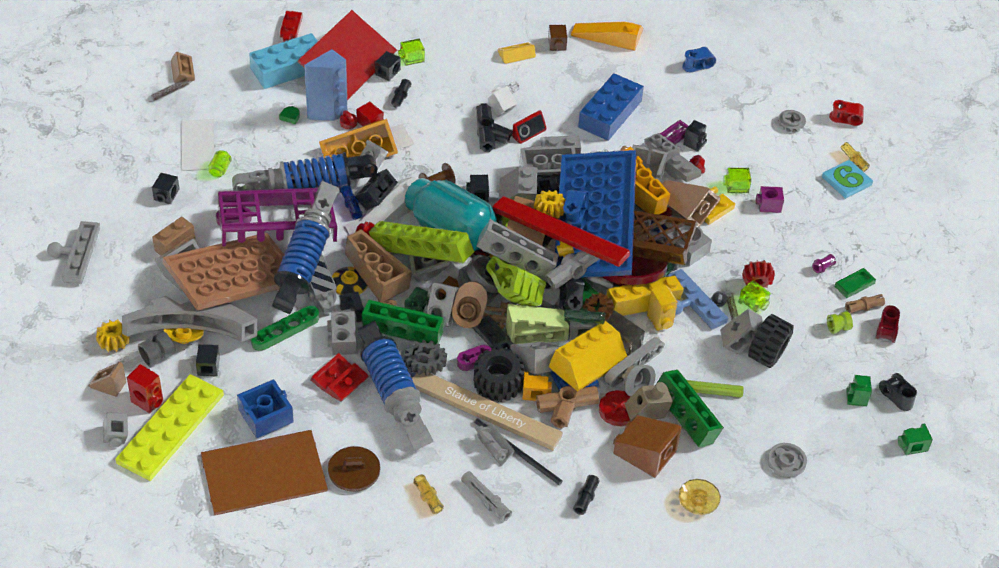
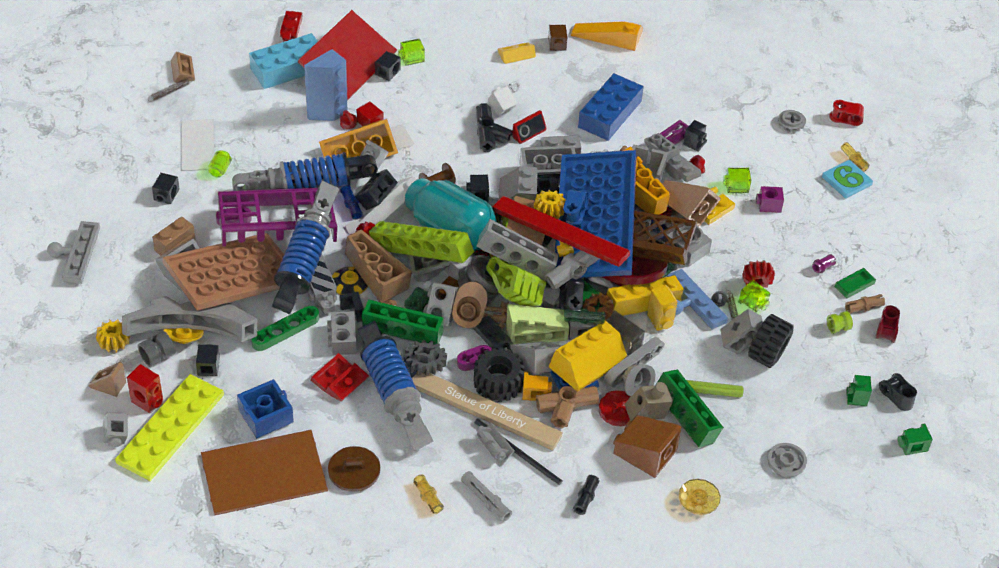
green tile [279,106,300,125] -> none
black axle [391,79,412,108] -> none
blue piece [682,47,716,72] -> none

